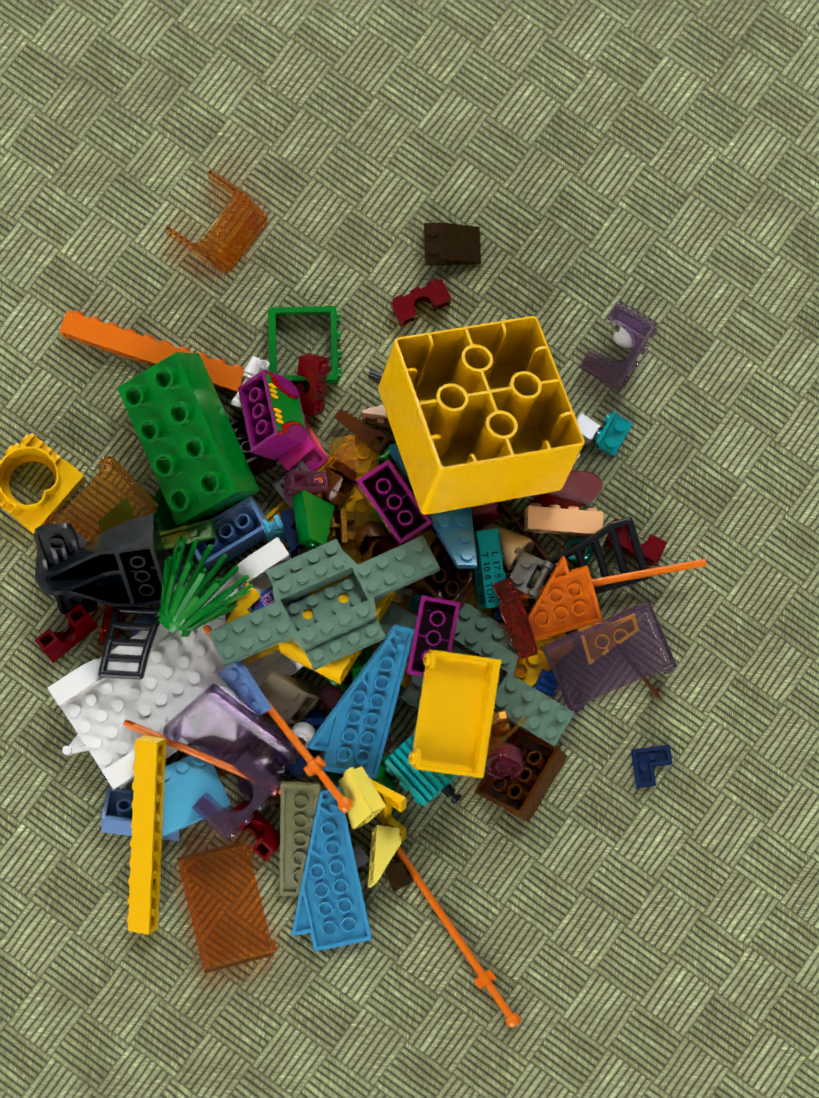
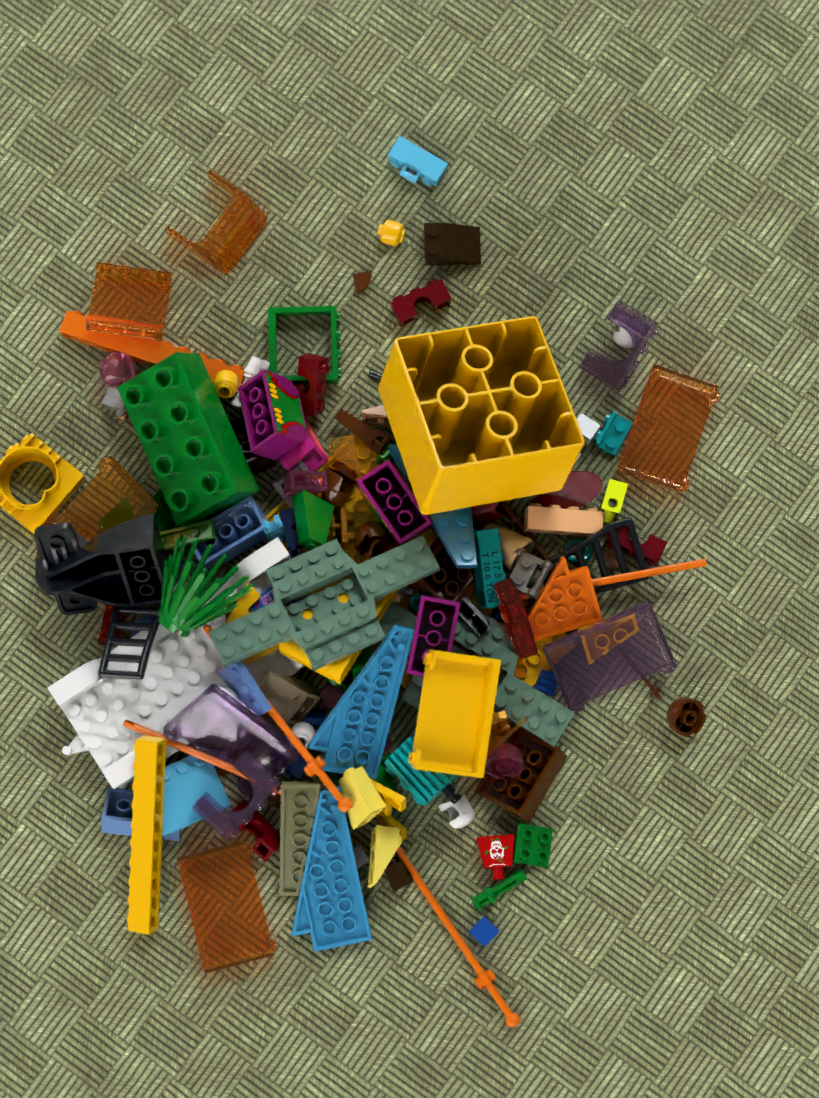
dark red arch [35,604,99,663] -> none
dark blue tile [631,745,672,789] -> none
none -> clear orange panel [86,262,172,341]
none -> clear pink helmet [99,352,135,387]
none -> light grey piece [102,386,128,420]
none -> yellow head [213,370,239,398]
none -> reddish brown tile [353,270,372,294]
none -> yellow head [377,220,406,247]
none -> medium azure piece [388,136,448,187]
none -> white helmet [438,794,475,829]
none -> black hinge [458,597,493,637]
none -> blue piece [469,916,500,947]
none -> green pin [470,869,527,912]
none -> red torso [476,834,514,880]
none -> green hinge [513,823,553,868]
none -> neon yellow torso [601,479,628,523]
none -> medium nougat tile [604,547,619,570]
none -> clear orange windscreen [617,364,720,494]
none -> reddish brown cylinder [667,697,706,737]

